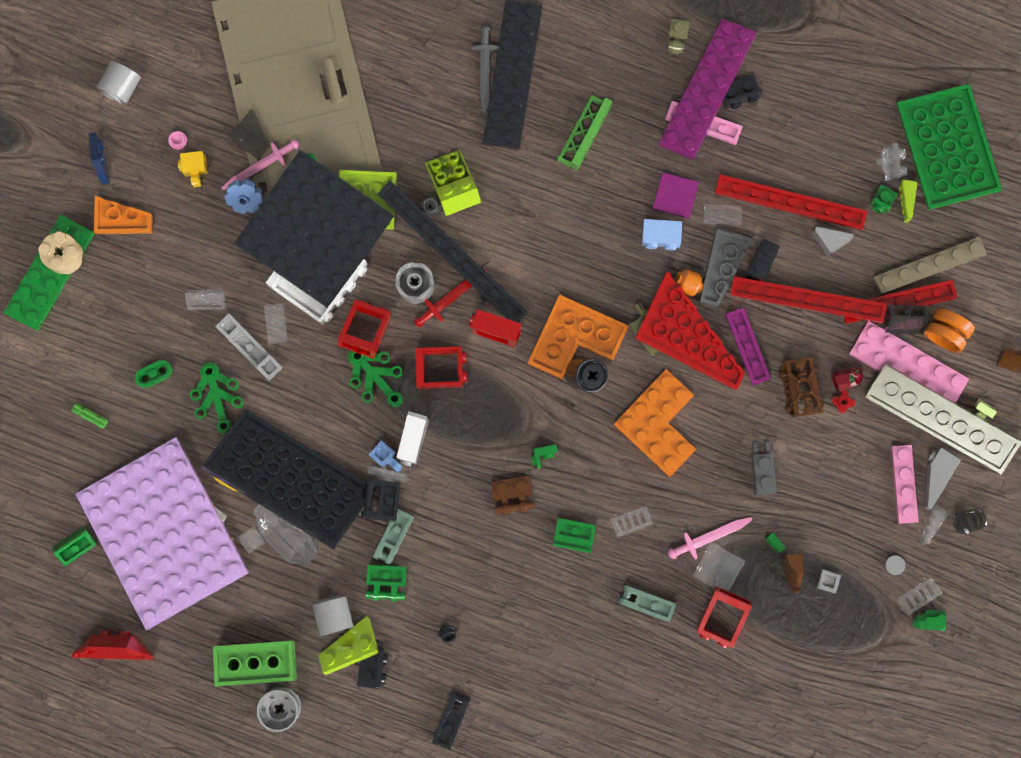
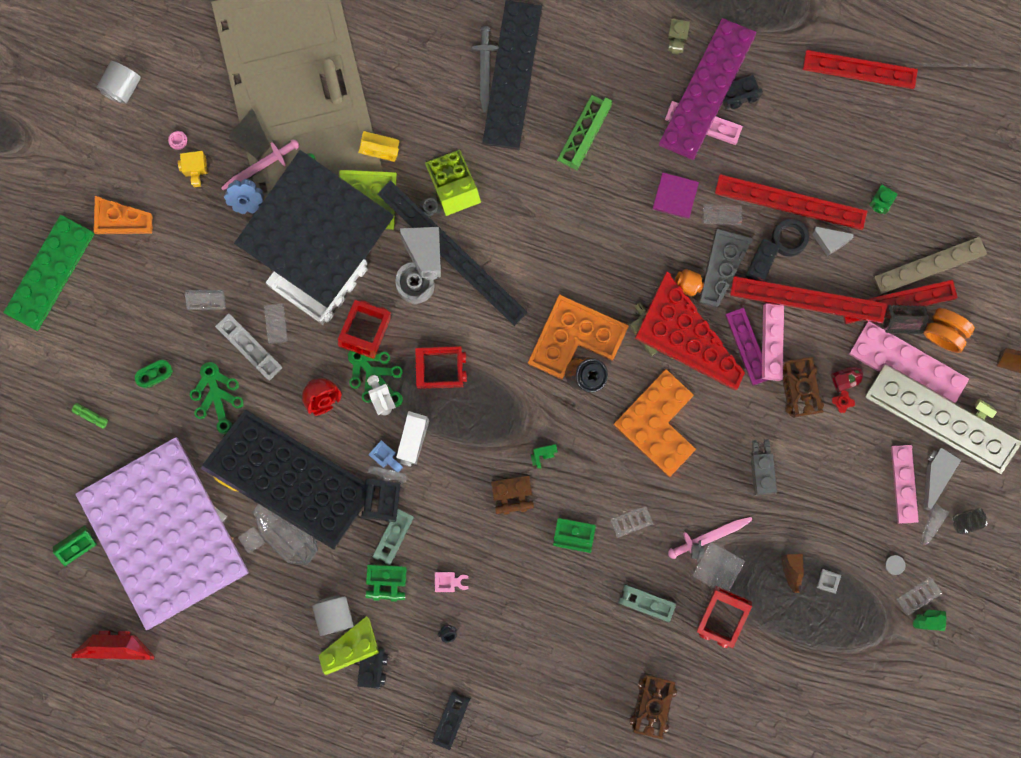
tan brick [38,232,83,274] -> none
dark blue wing [88,132,109,185] -> none
bright green brick [213,641,297,686] -> none
light grey wheel [257,686,301,732] -> none
red sword [414,269,486,327] -> none
red window [469,309,522,348] -> none
light blue brick [642,219,682,250] -> none
green tile [765,533,786,553] -> none
clear hips [876,143,907,181] -> none
green plate [896,84,1002,210] -> none
lime slope [899,180,917,223] -> none
none -> red cylinder [302,378,342,416]
none -> yellow panel [358,131,399,162]
none -> white piece [367,375,396,415]
none -> light grey slope [400,227,441,280]
none -> bright pink plate [435,572,468,592]
none -> reddish brown piece [629,675,677,740]
none -> dark grey plate [691,540,704,562]
none -> bright pink plate [762,303,784,381]
none -> black tyre [771,219,809,257]
none -> red plate [803,50,918,89]

